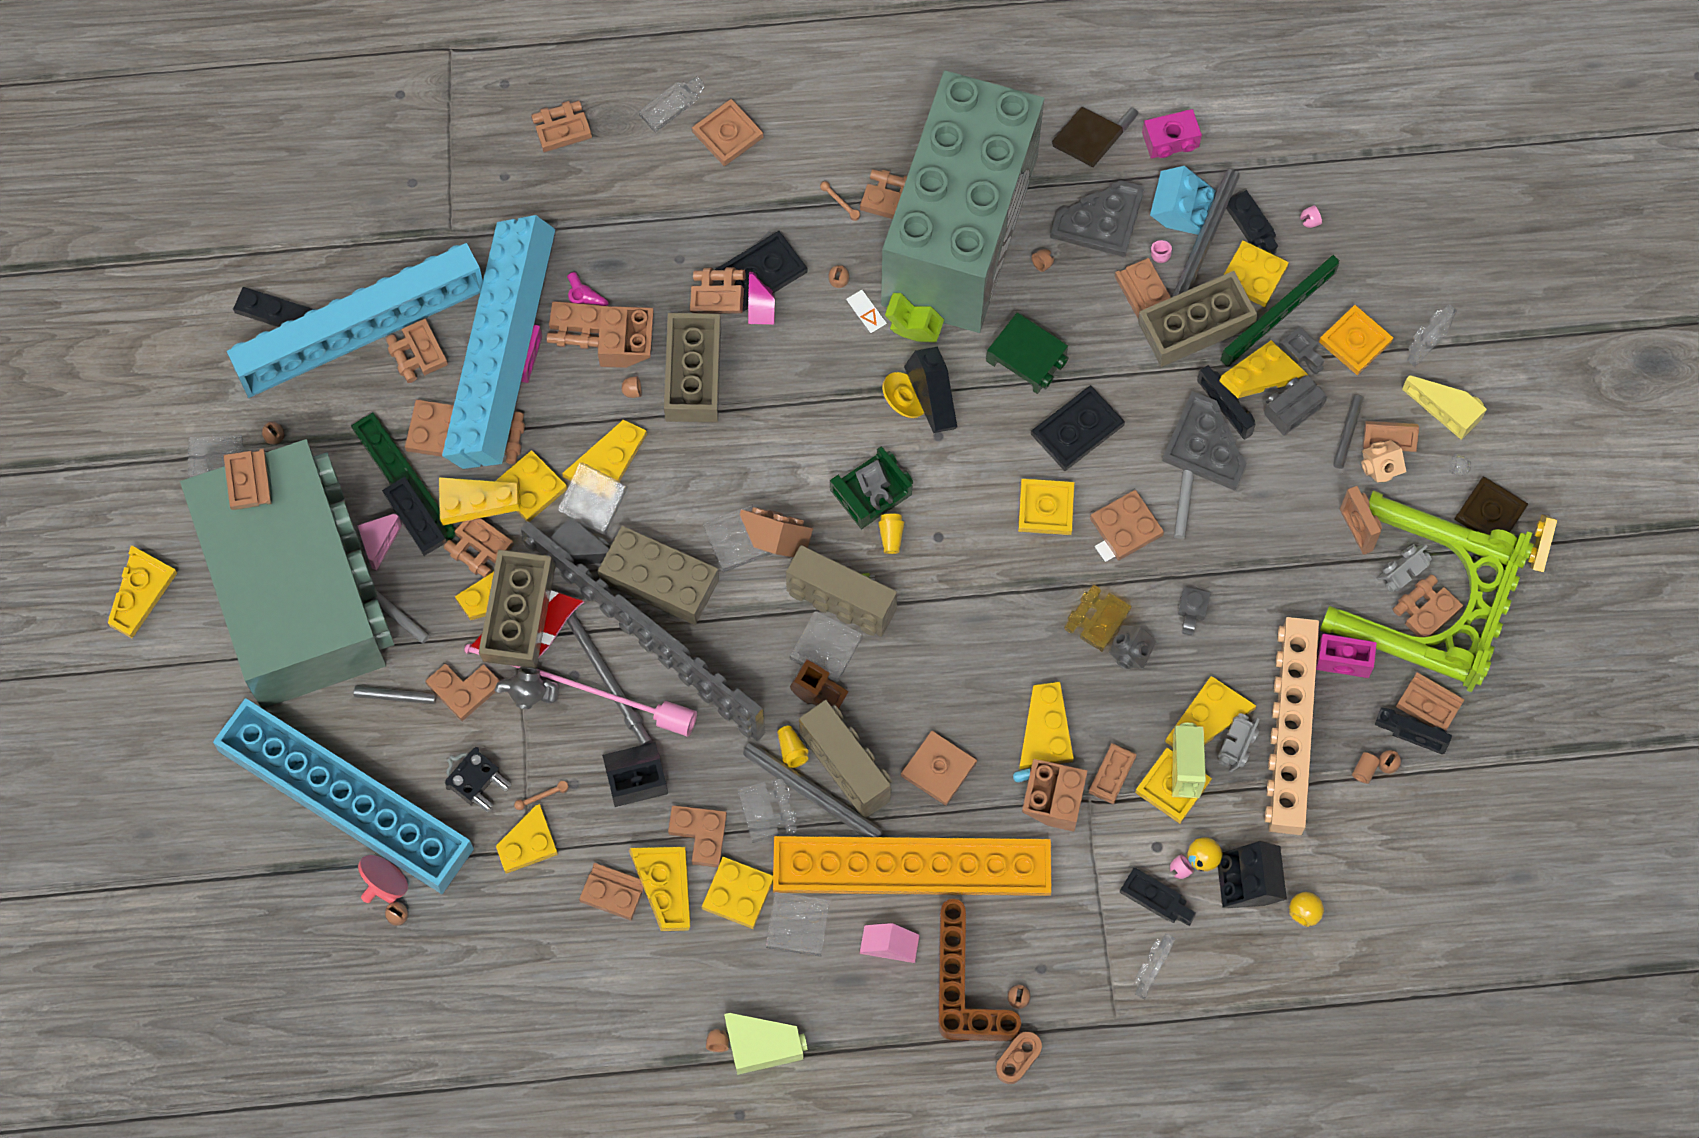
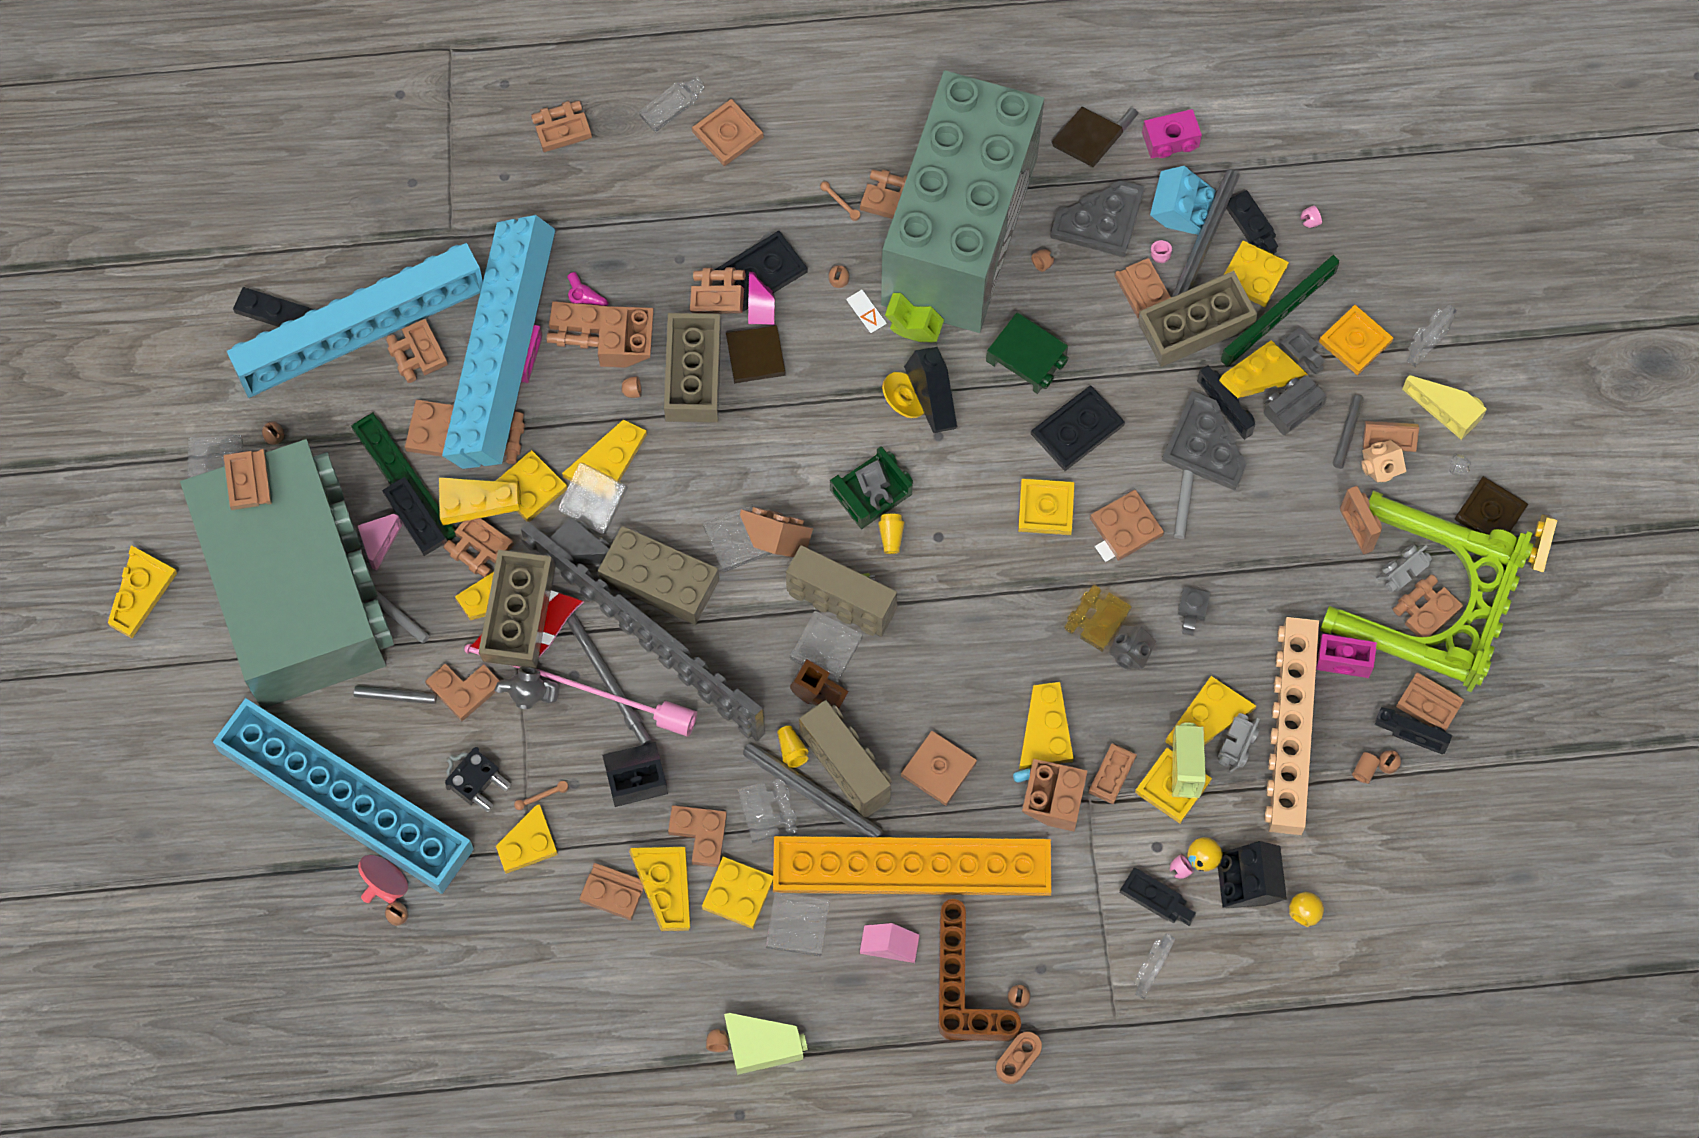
none -> dark brown tile [726,325,786,384]

